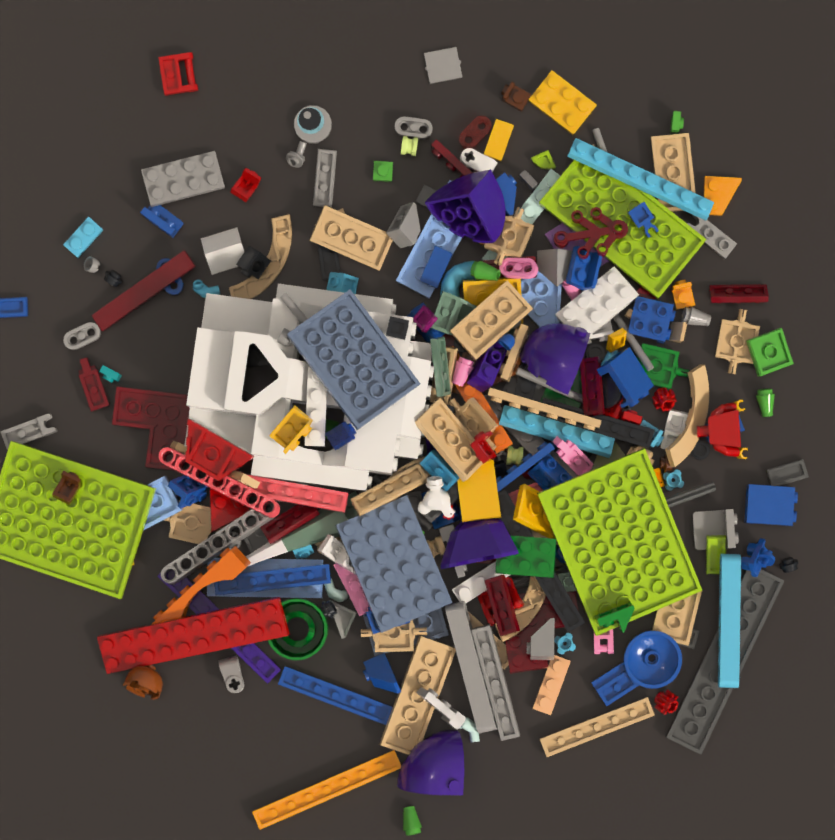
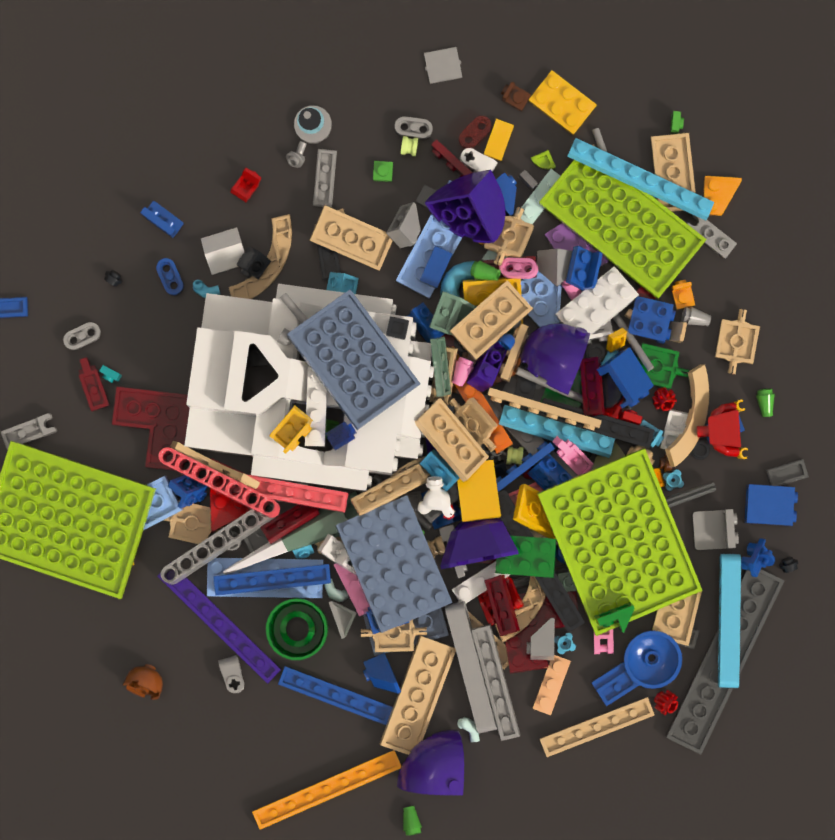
reddish brown bracket [52,471,81,505] -> none
medium azure plate [63,217,103,258] -> none
light grey hinge [84,256,100,273] -> none
dark red tile [91,250,196,331] -> none
red plate [97,597,290,674] -> none
light grey plate [141,151,225,207] -> none
orange arch [152,546,251,624] -> none
red plate [158,52,198,96] -> none
red wing [185,419,254,481] -> none
black plate [321,600,338,619] -> none
magenta tile [413,305,438,333] -> none
plate [416,687,466,730] -> none
red bracket [470,431,497,464] -> none
dark red plant [553,207,628,259] -> none
blue plate [627,202,659,238] -> none
lime tile [706,535,726,574] -> none
dark red plate [709,284,769,303] -> none
bright green tile [746,328,794,377] -> none

